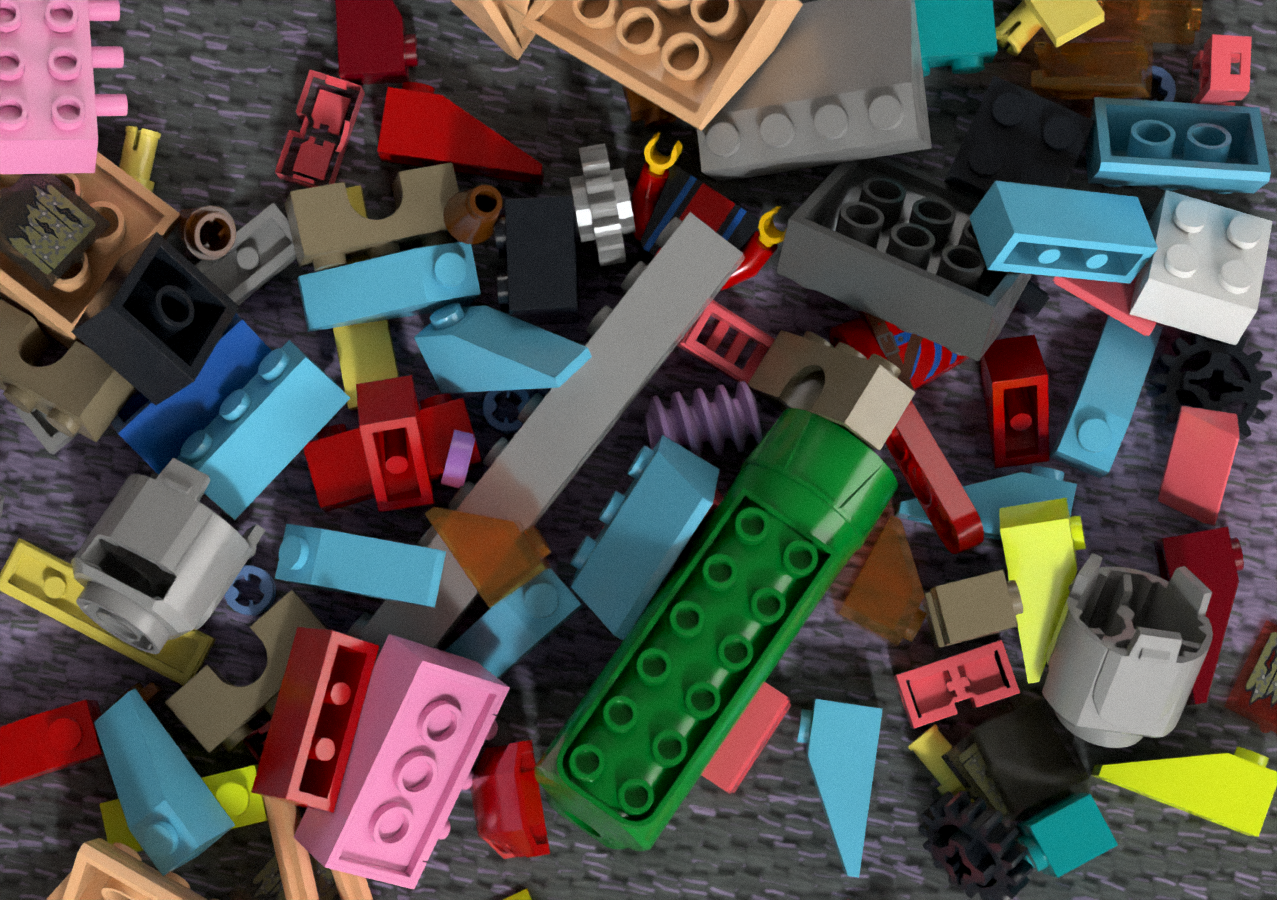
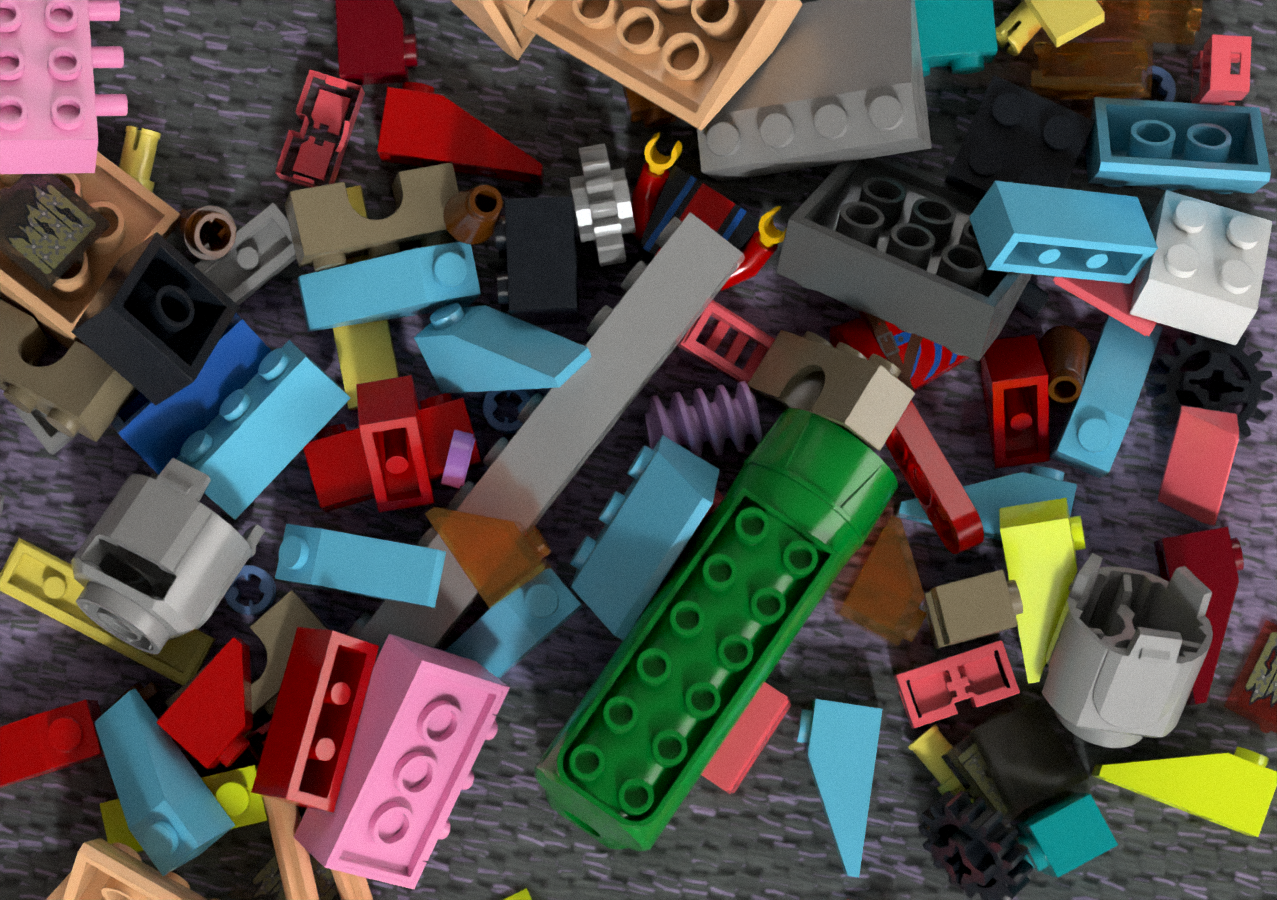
red slope [470,740,550,859] -> none
none -> red slope [156,637,253,769]
none -> reddish brown cone [1038,325,1091,403]

